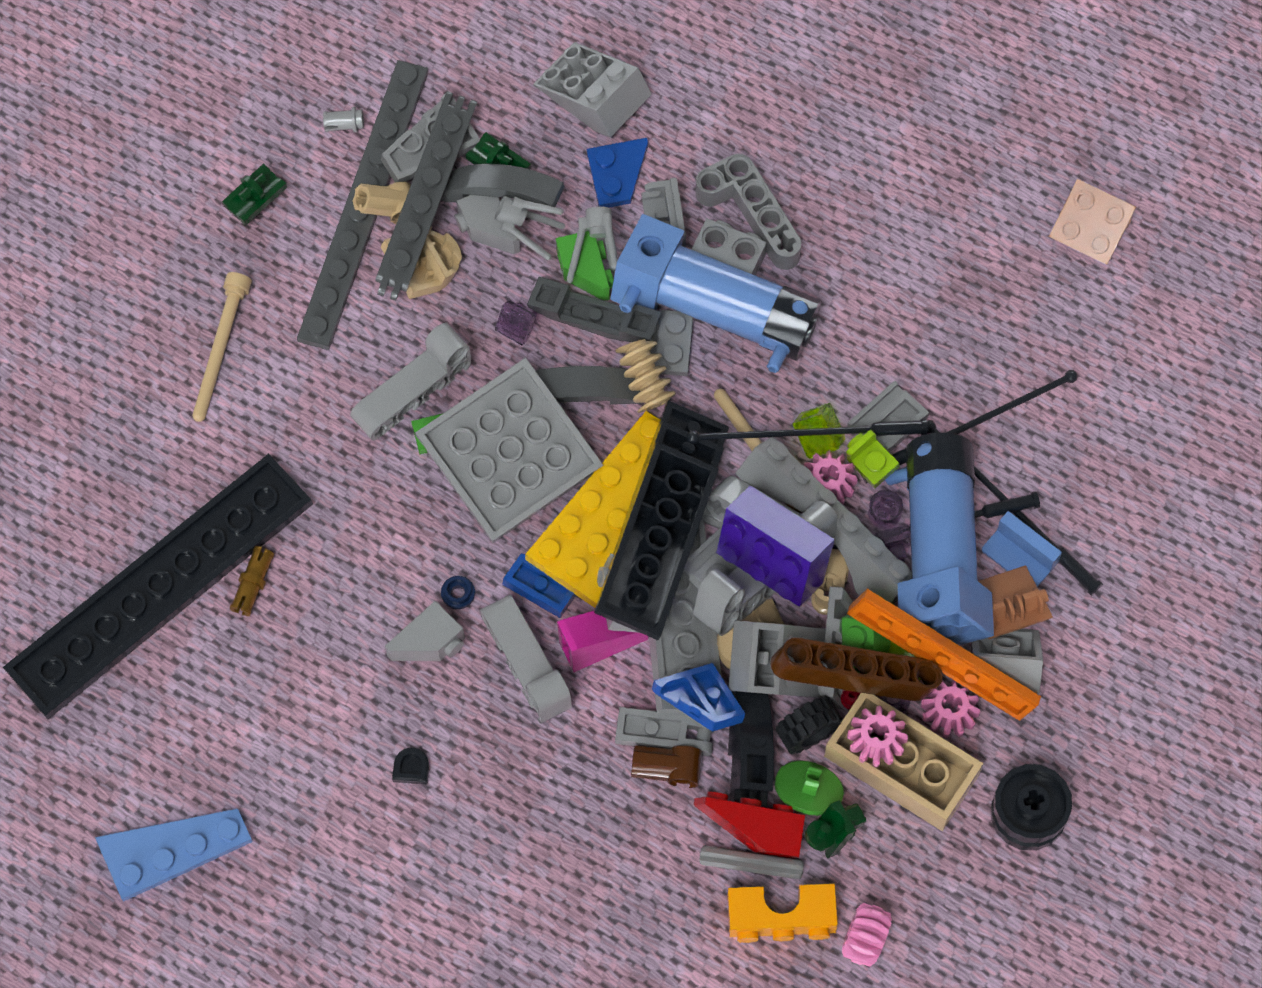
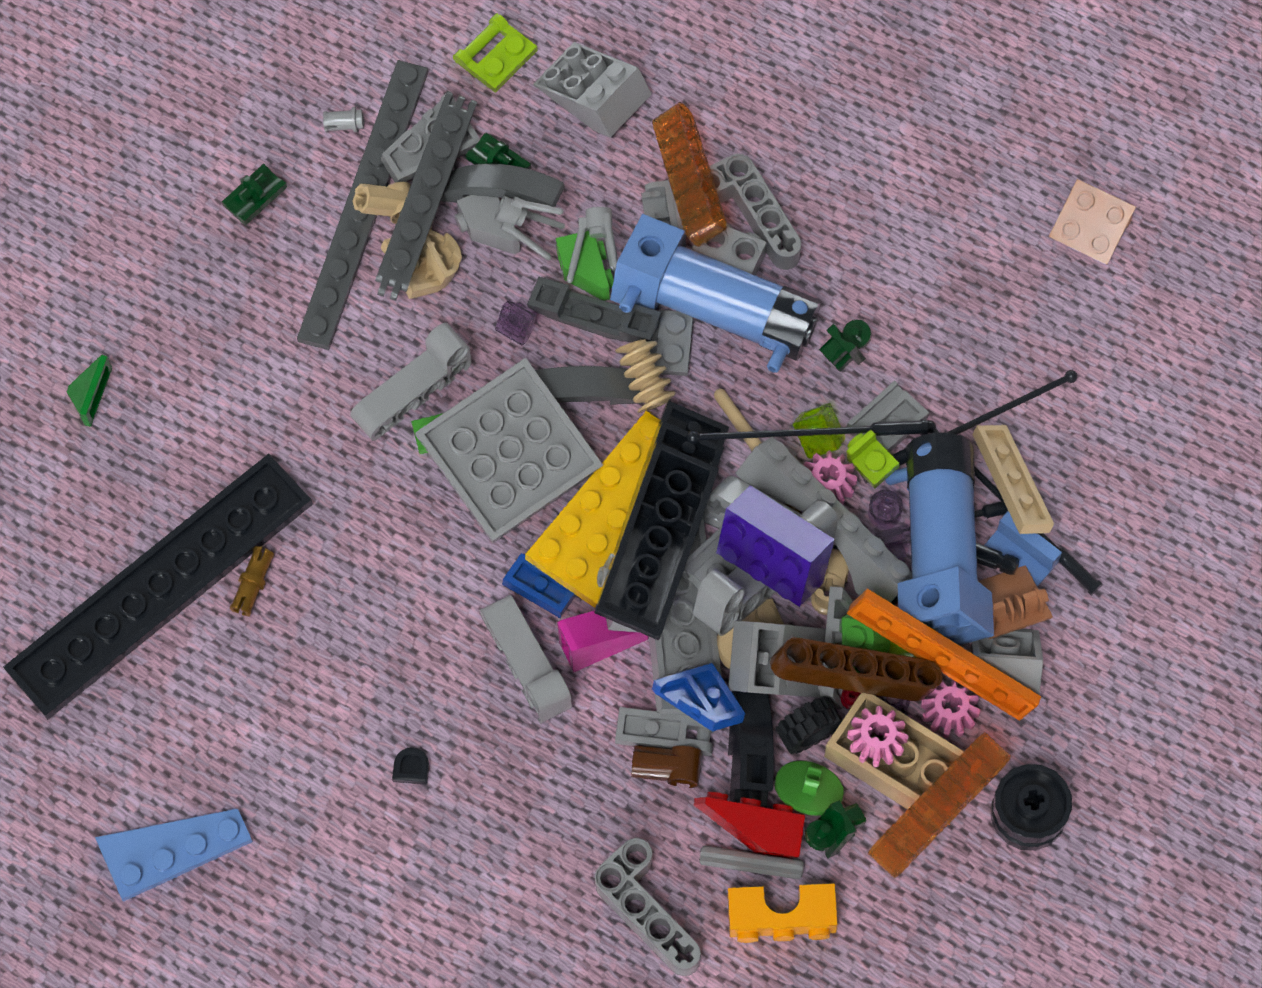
tan piece [192,272,252,422] -> none
light grey slope [385,601,465,661] -> none
dark blue plate [441,576,475,609] -> none
blue wing [586,138,648,208] -> none
bright pink gear [842,903,892,967] -> none
none -> green slope [66,355,112,427]
none -> lime plate [453,13,538,93]
none -> light grey beam [595,838,701,976]
none -> clear orange beam [652,102,727,247]
none -> dark green hips [819,320,872,372]
none -> clear orange beam [868,732,1012,879]
none -> tan plate [972,425,1054,534]
none -> black axle [976,543,1019,575]

